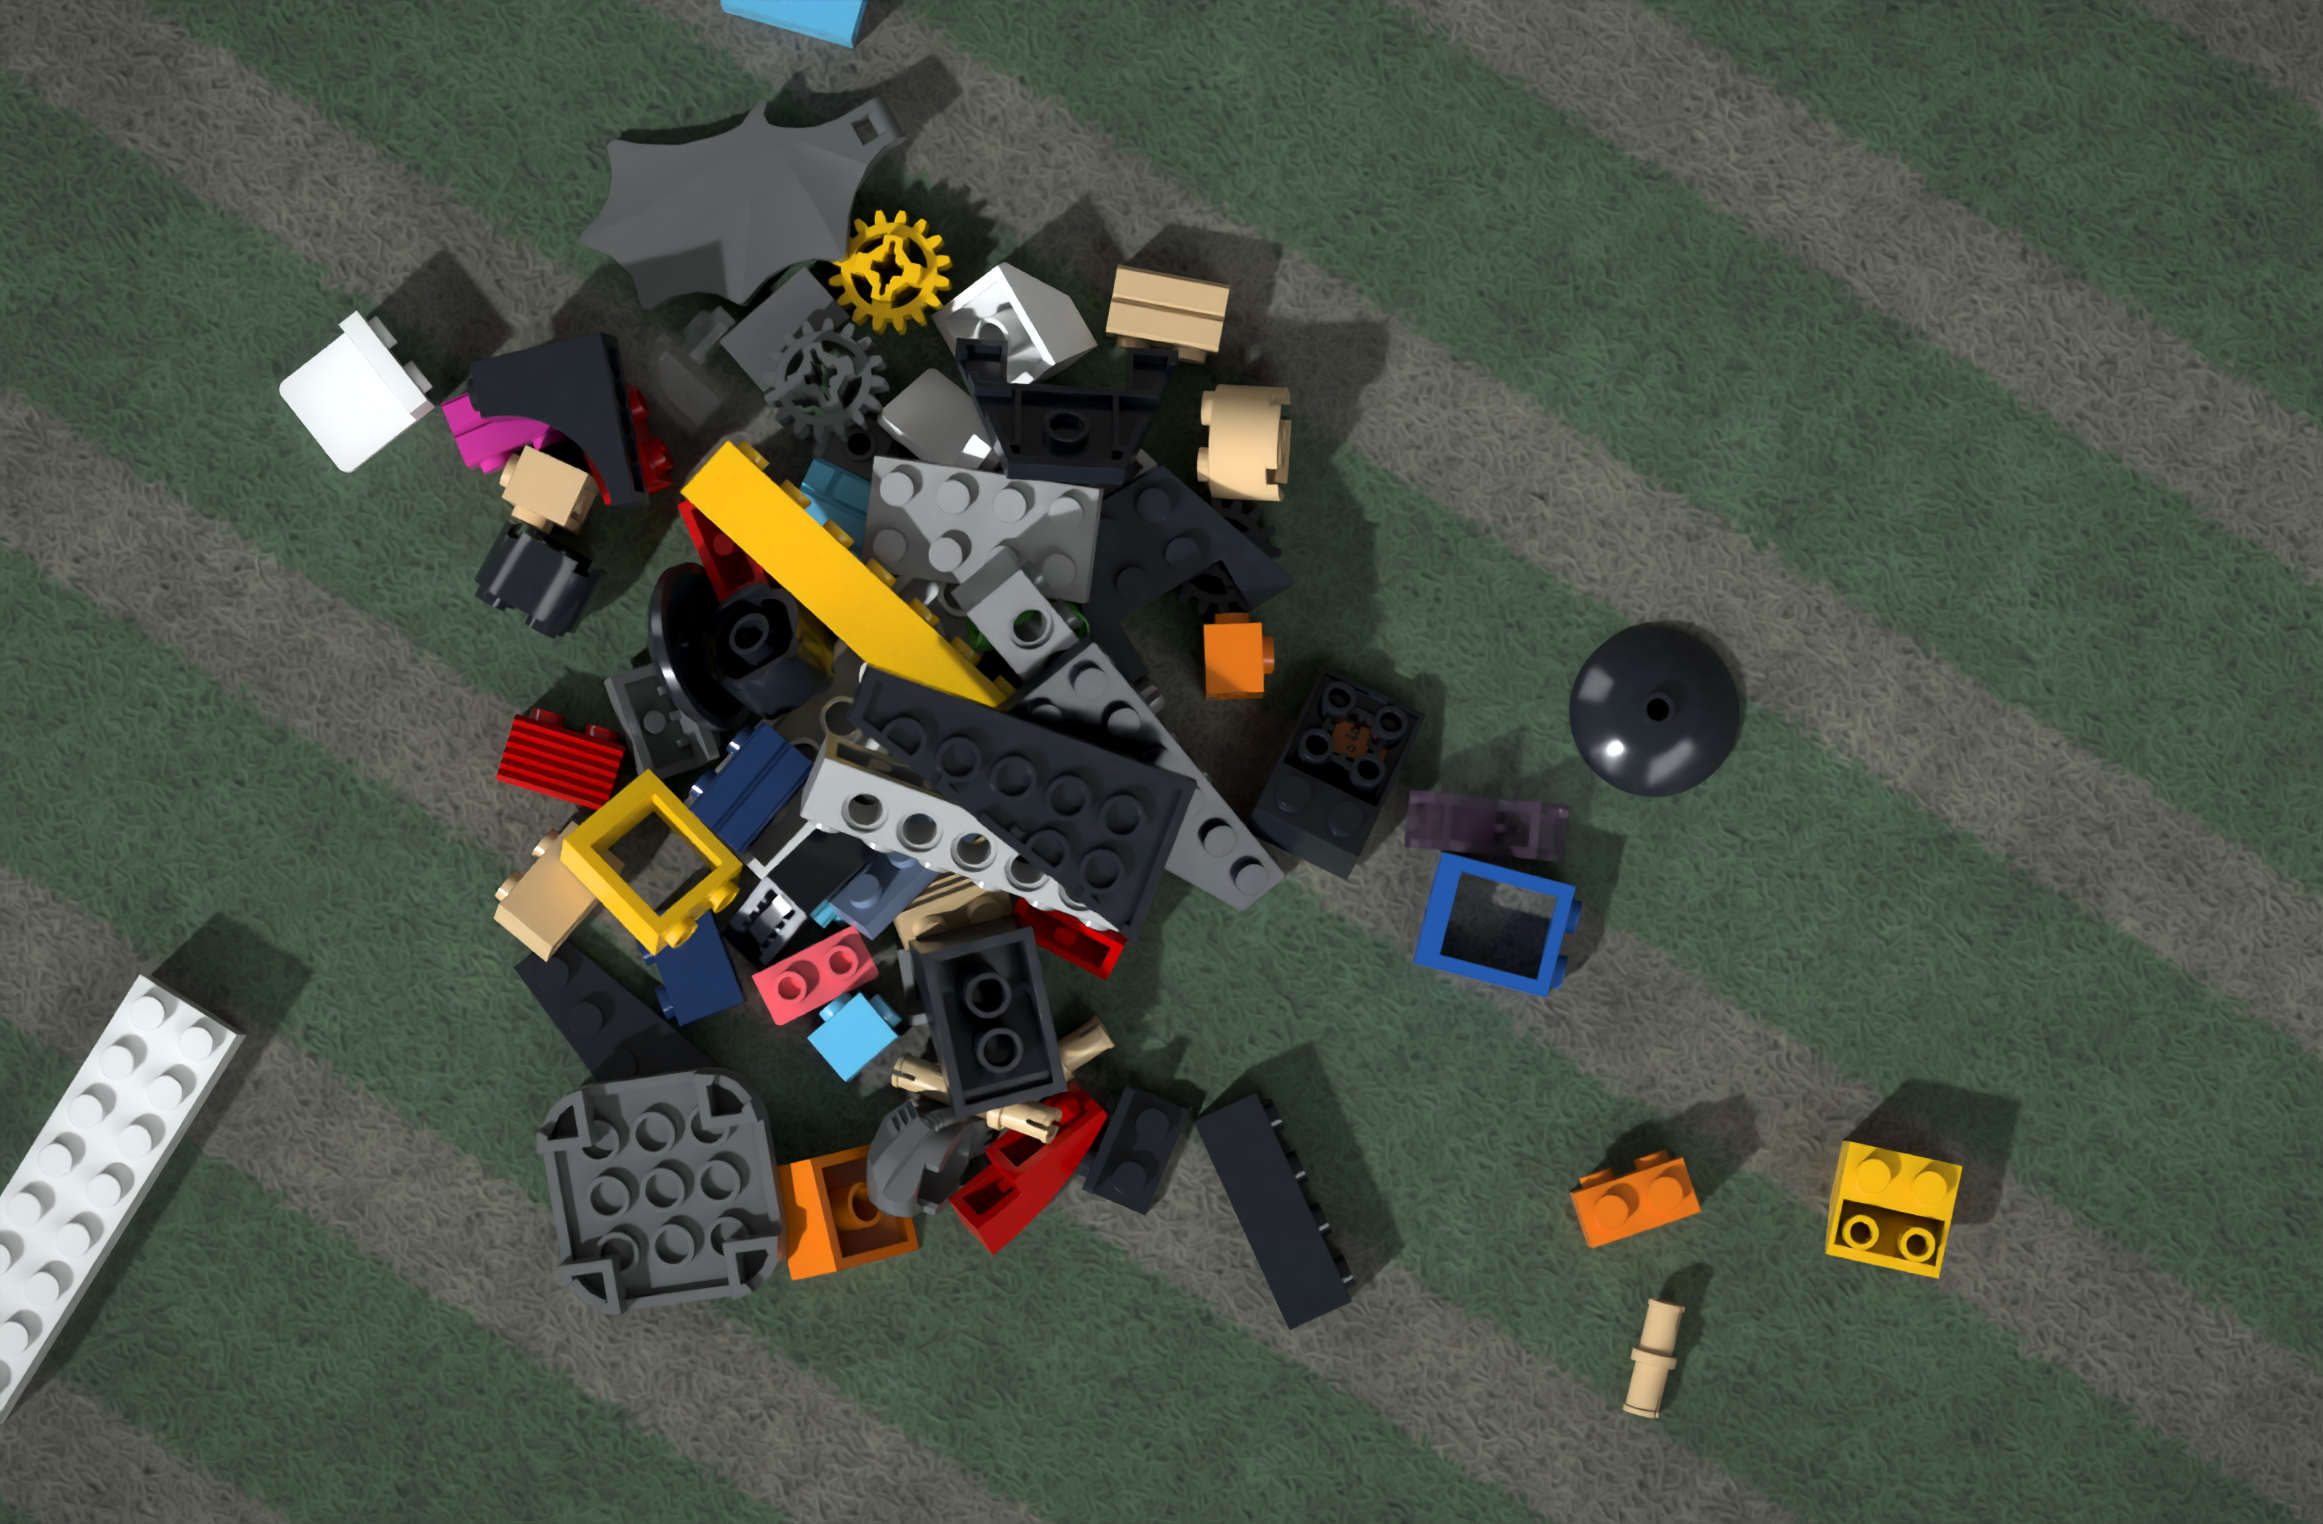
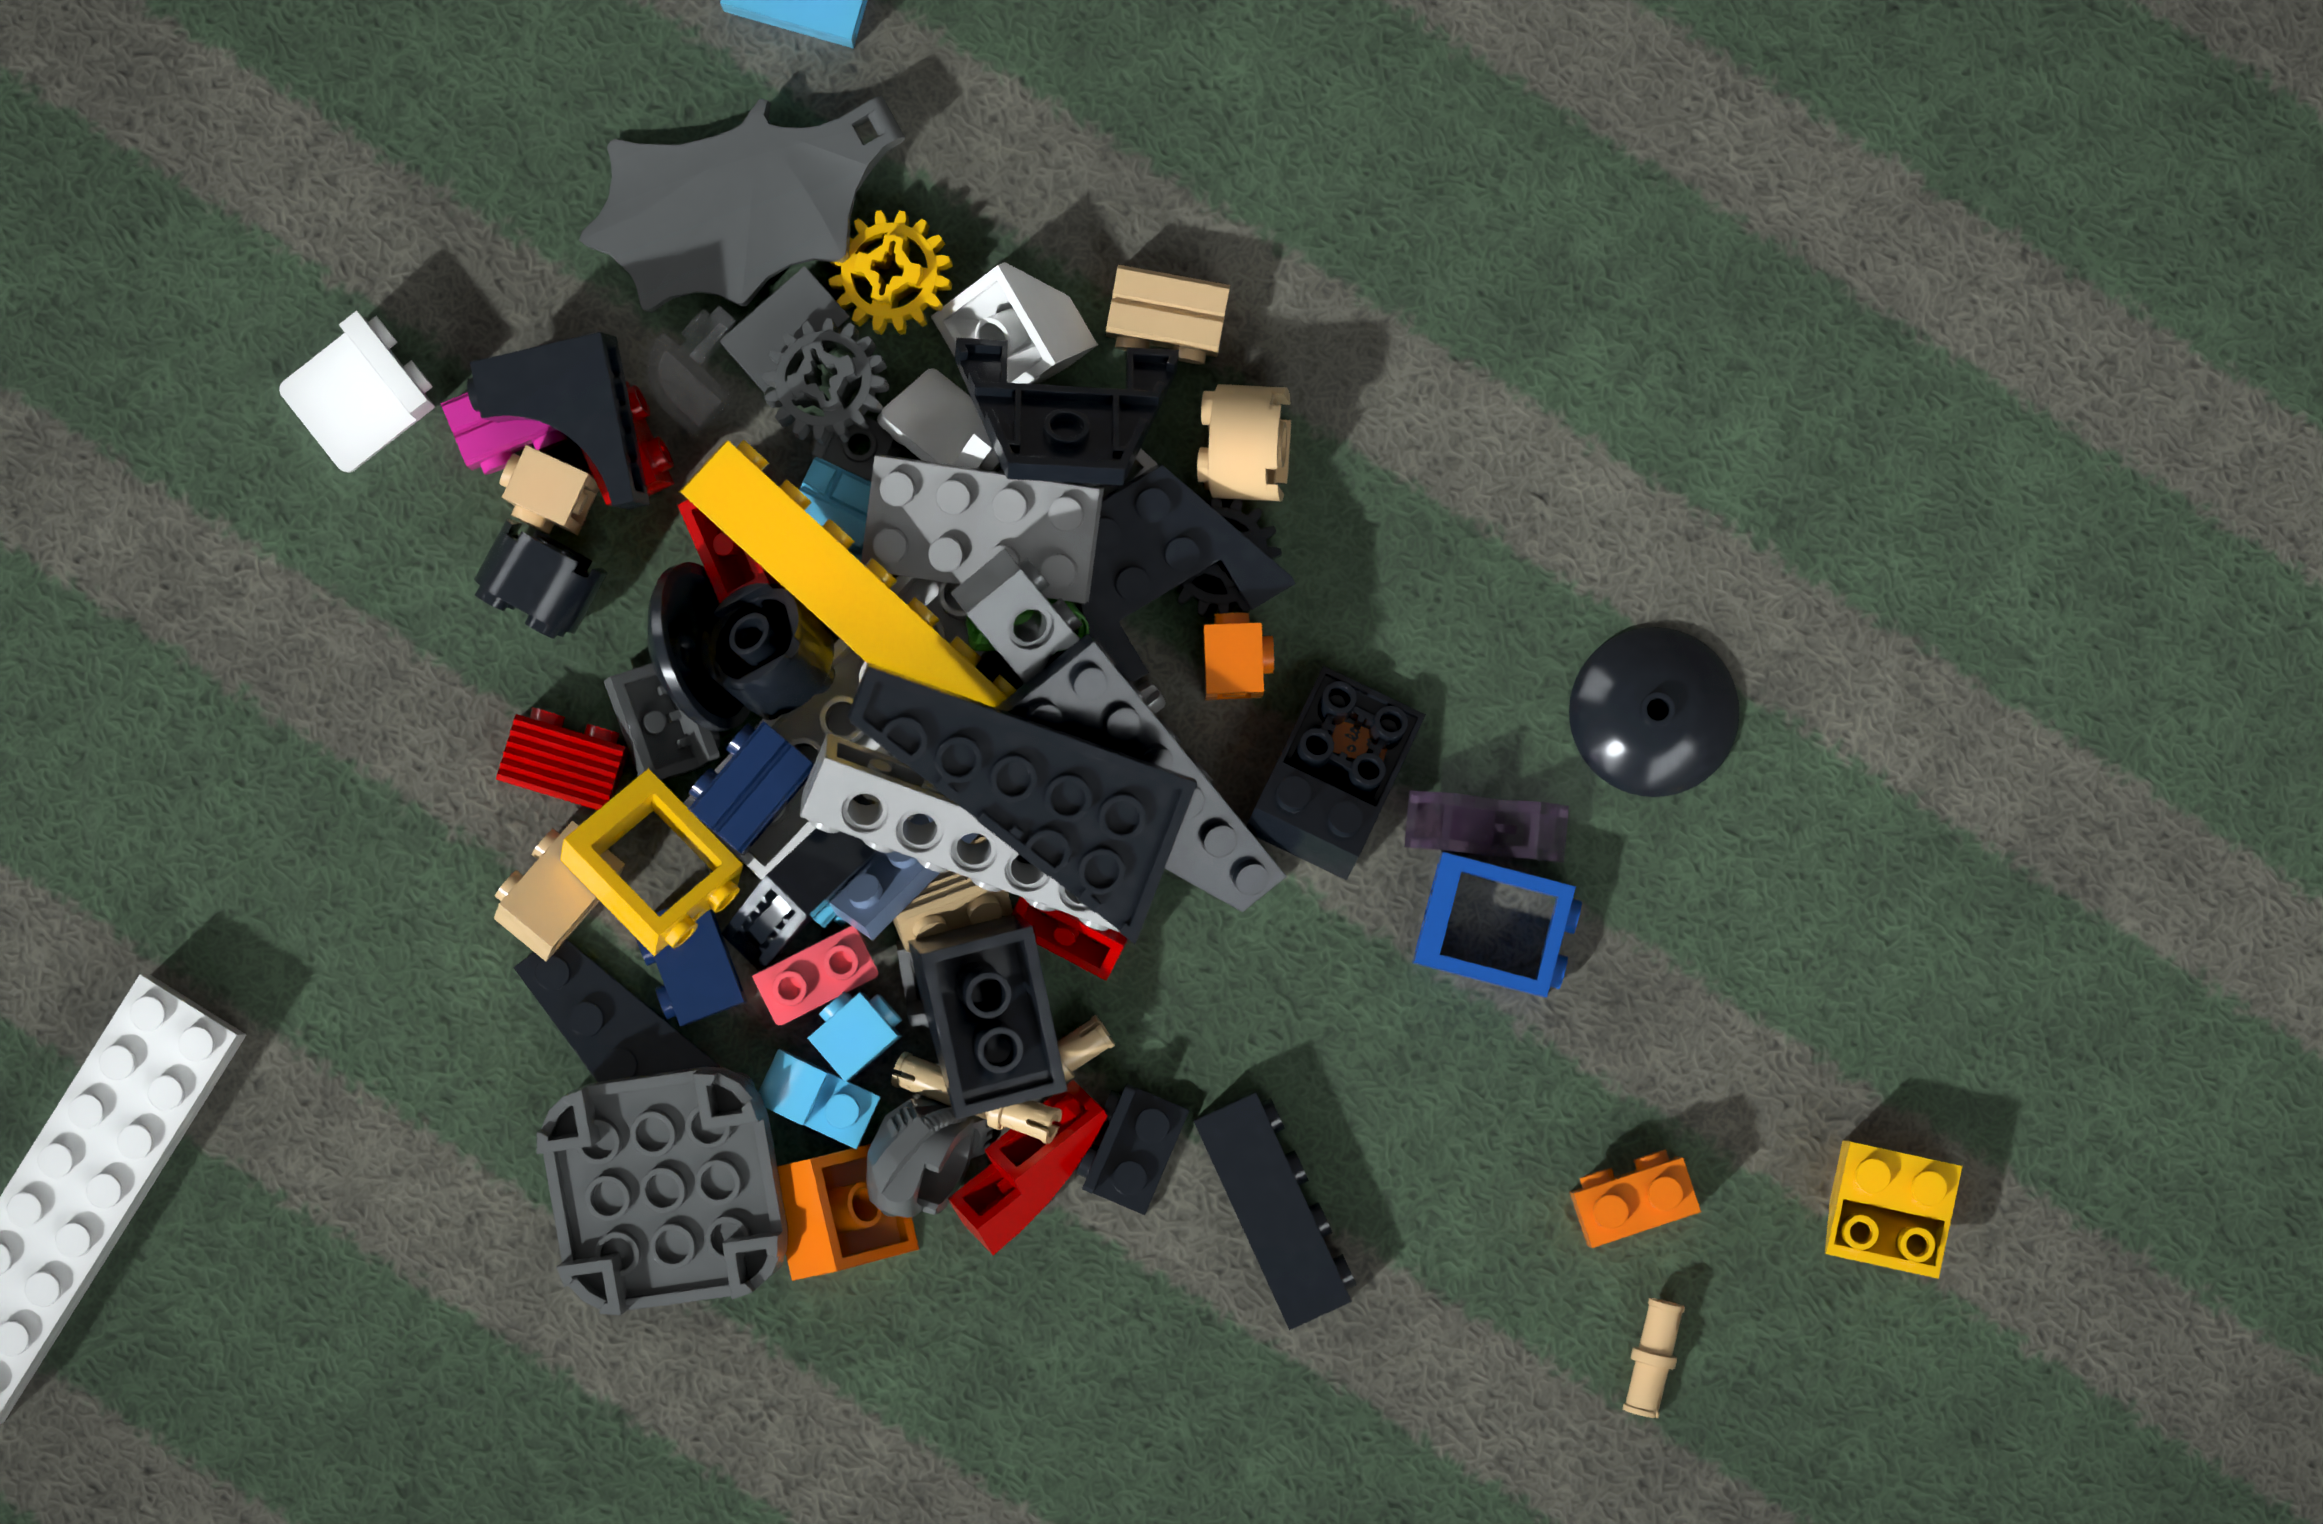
none -> medium azure brick [758,1049,881,1149]

